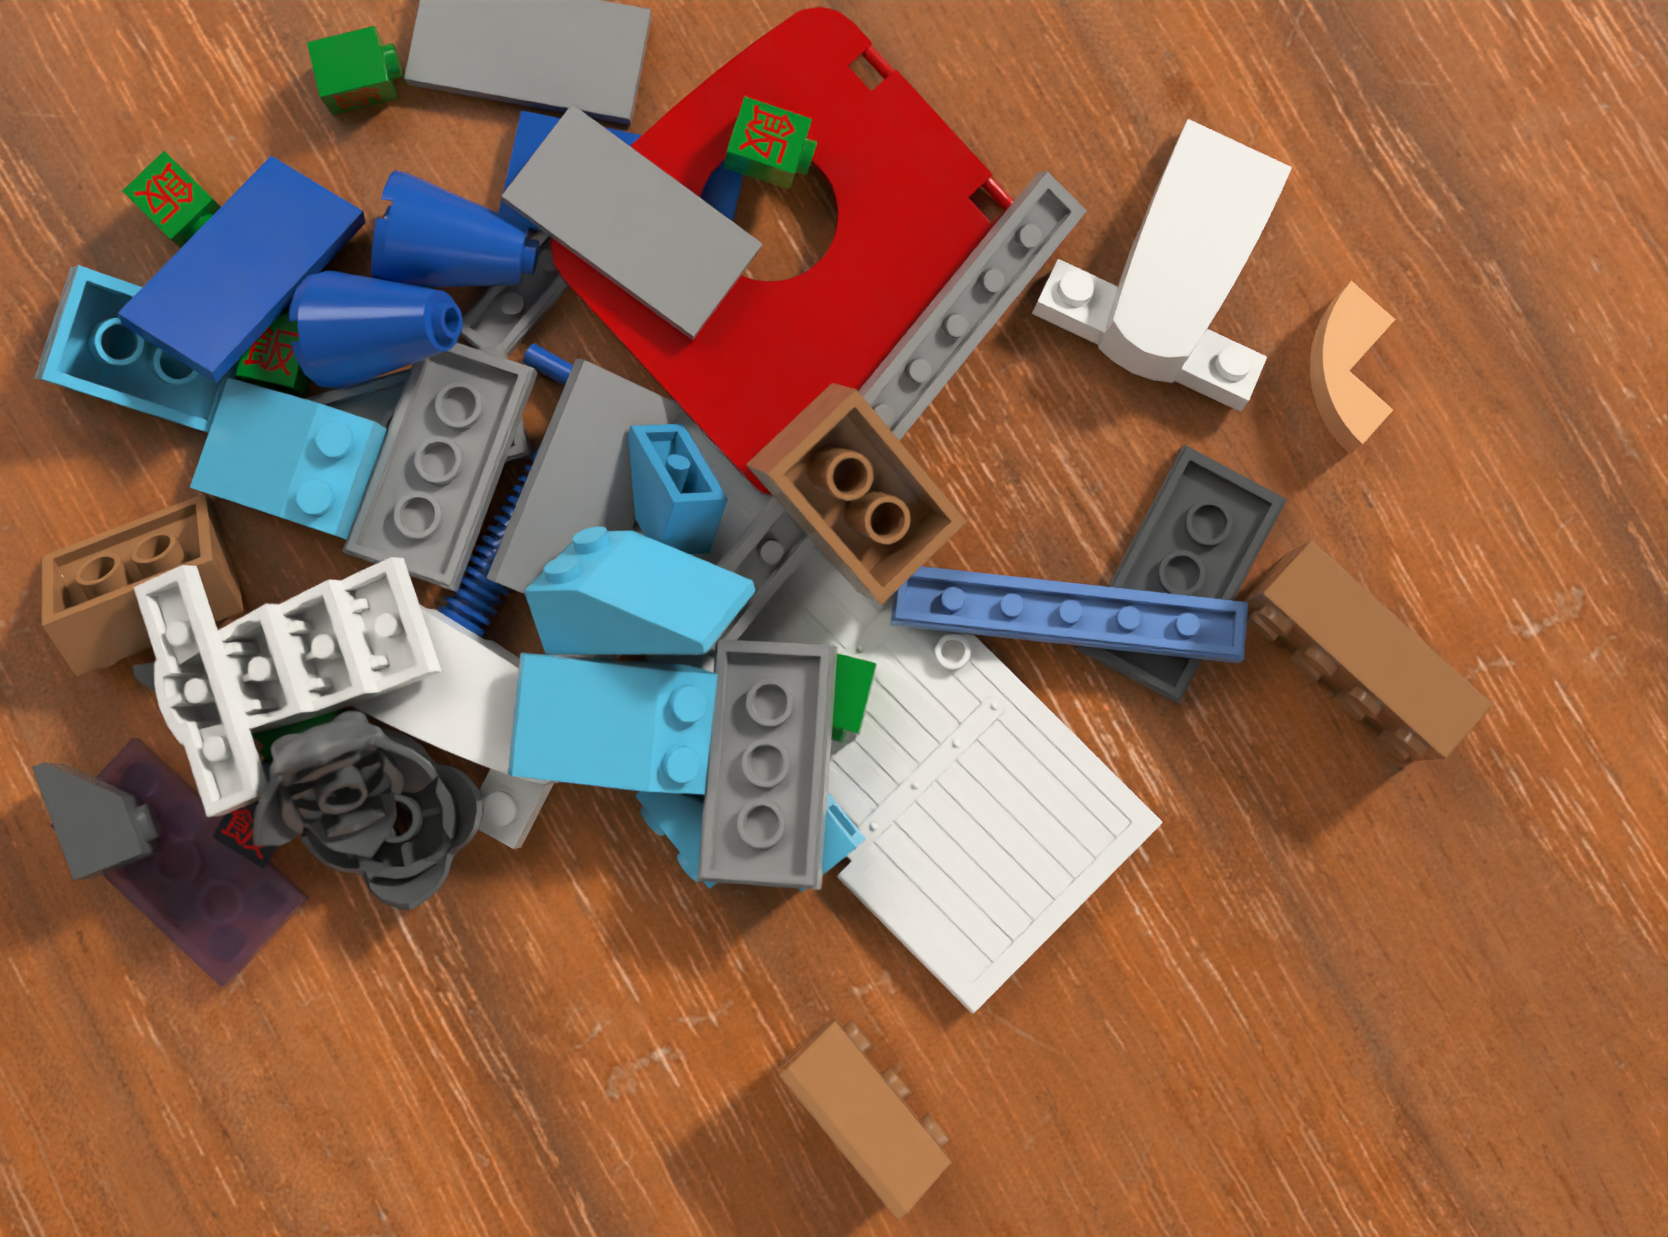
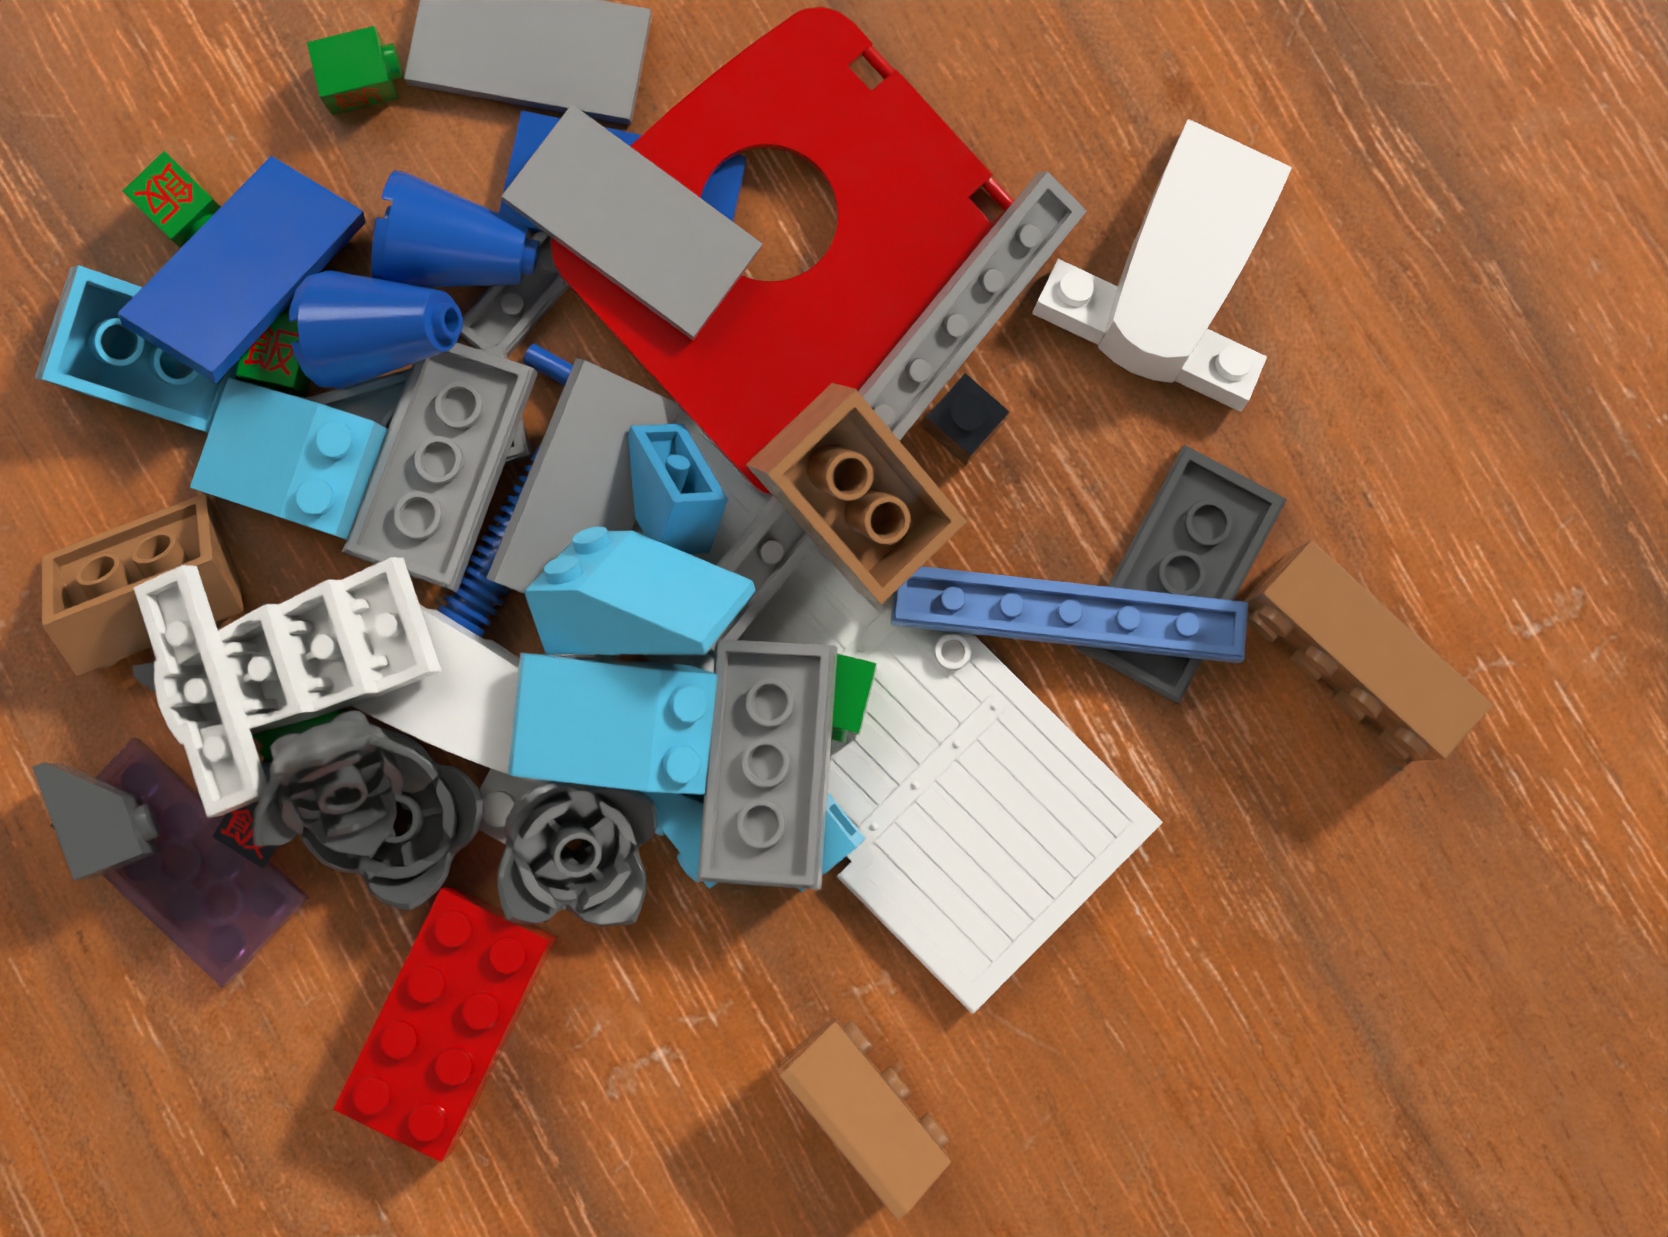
green brick [724,96,817,190] -> none
light nougat brick [1310,281,1396,453] -> none
none -> red brick [333,886,557,1163]
none -> dark grey brick [497,781,657,927]
none -> black brick [923,373,1009,466]

